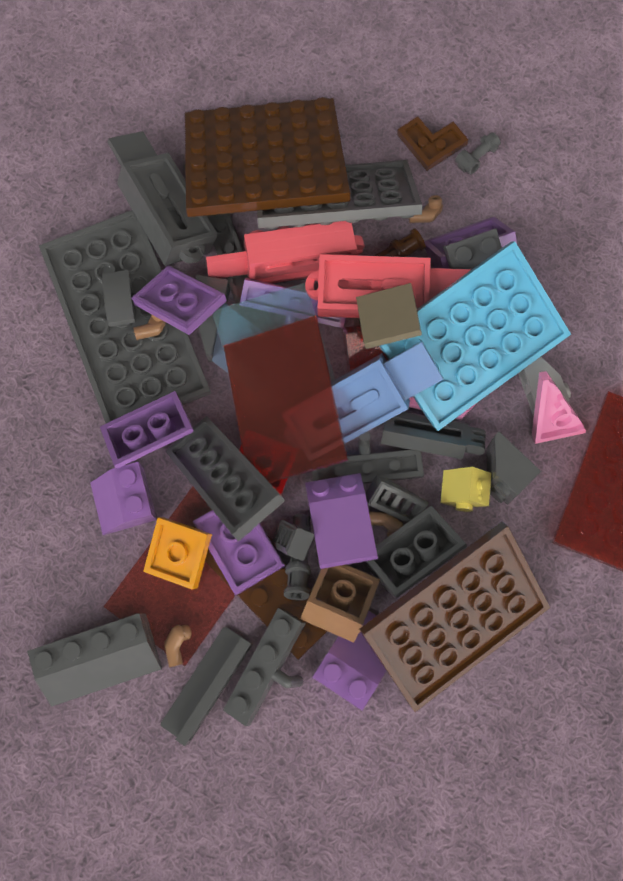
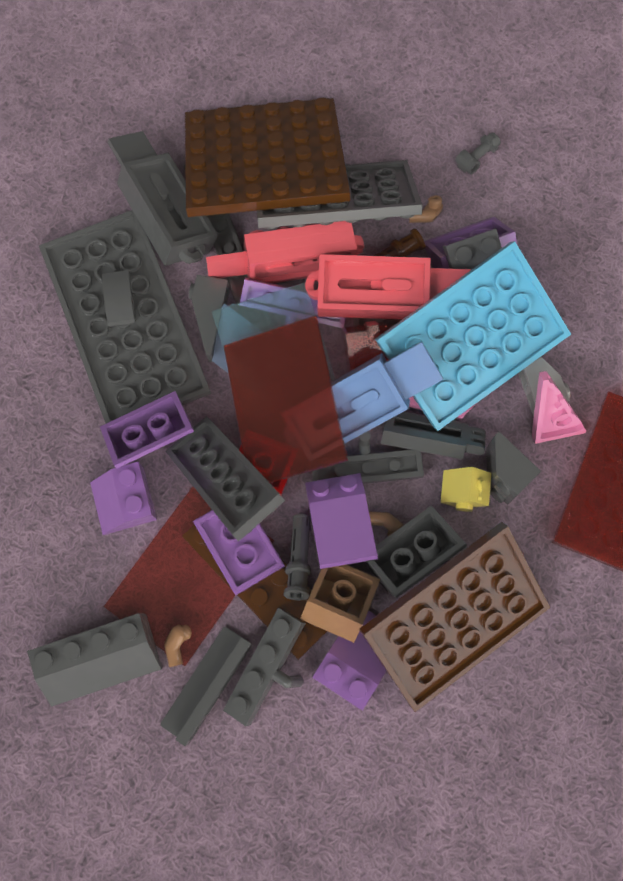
medium lavender tile [131,265,227,335] -> none
medium nougat arm [133,315,166,340] -> none
light orange tile [143,517,212,590] -> none
dark grey slope [271,519,314,561] -> none
dark tan tile [356,283,422,349] -> none
dark grey slope [365,474,429,523] -> none
reddish brown plate [397,116,469,171] -> none

